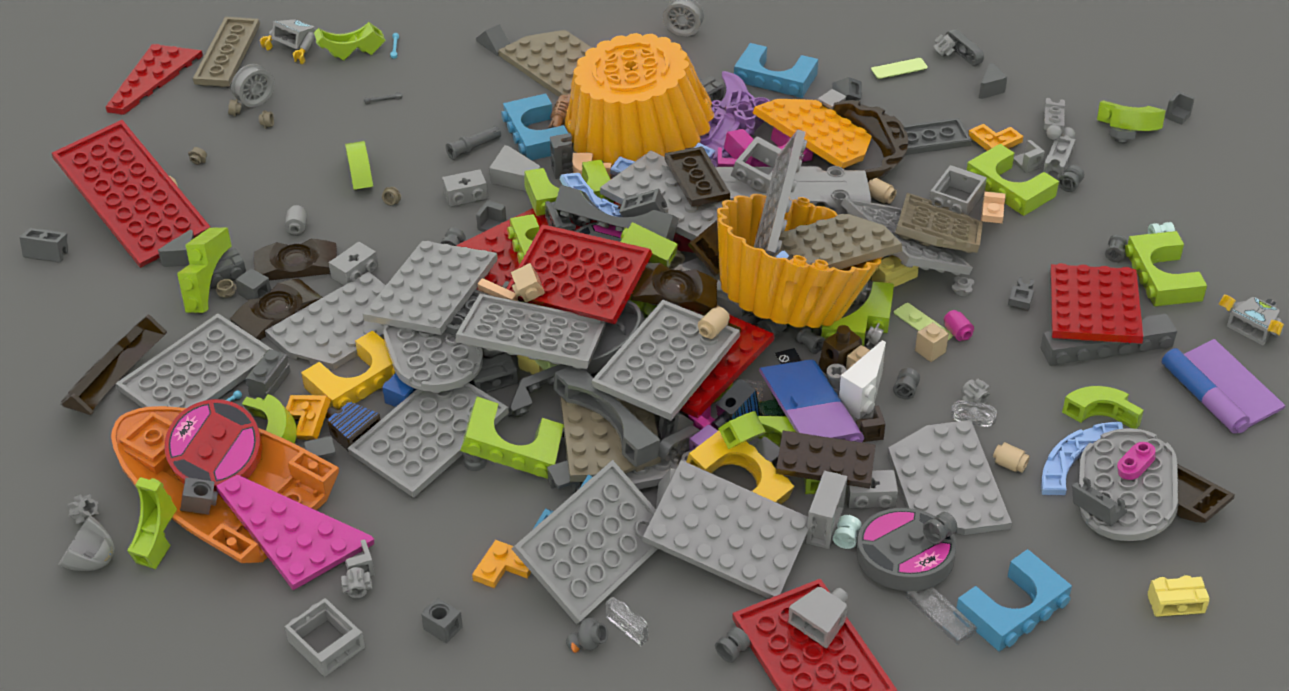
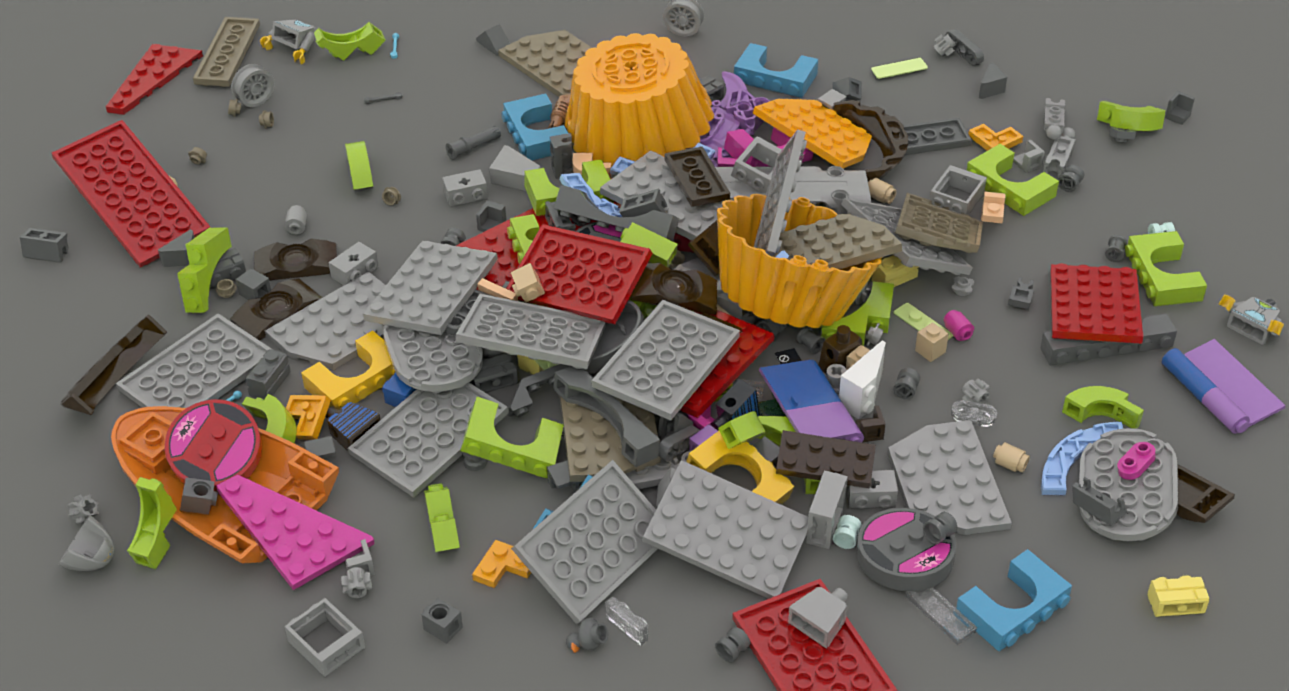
tan brick [698,307,730,339] -> none
none -> lime arch [424,483,460,552]

